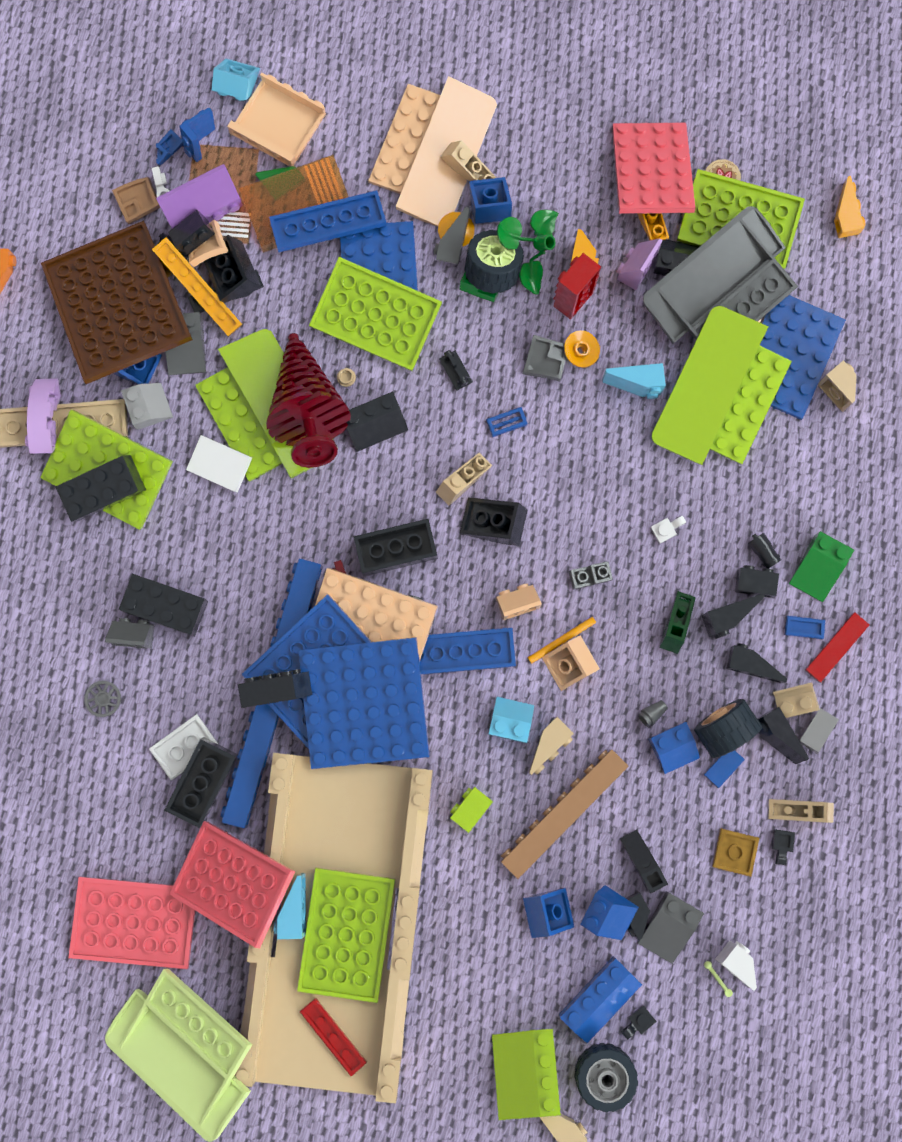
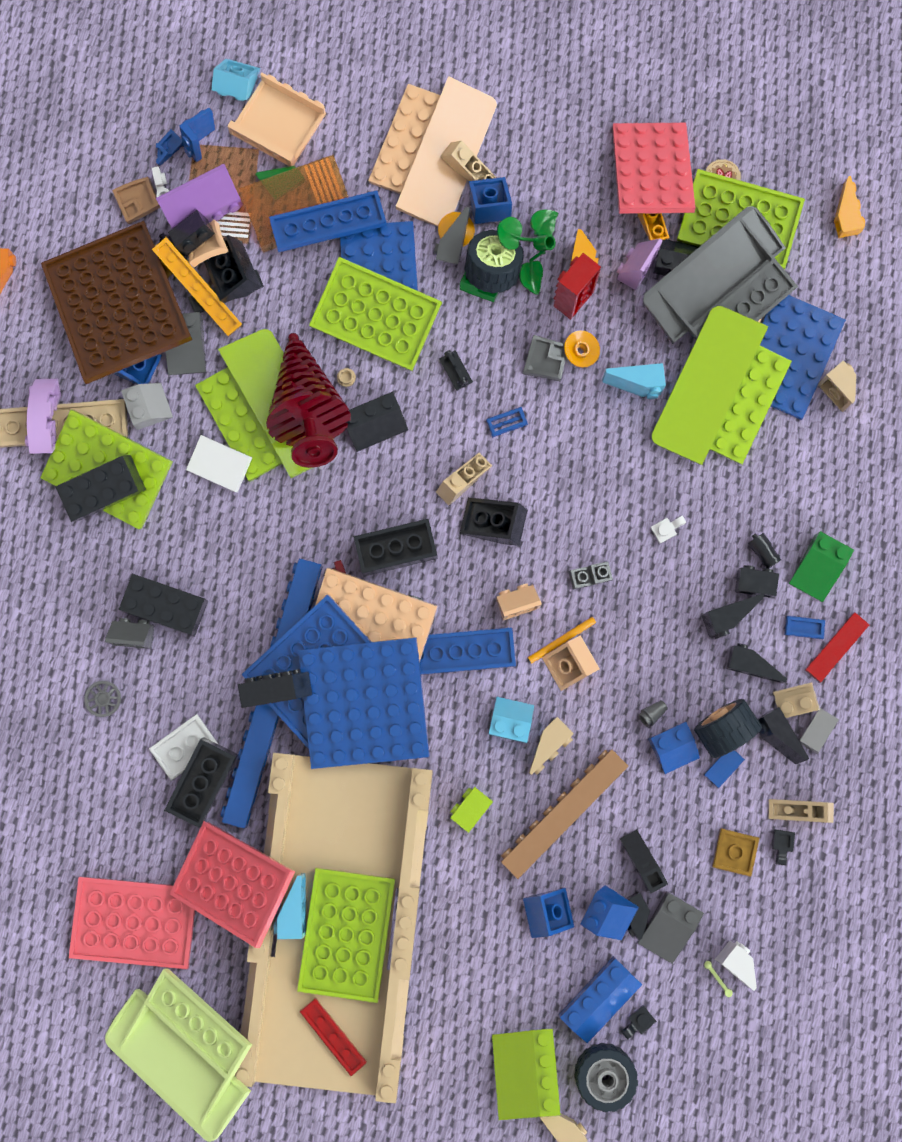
dark green slope [659,591,696,654] -> none

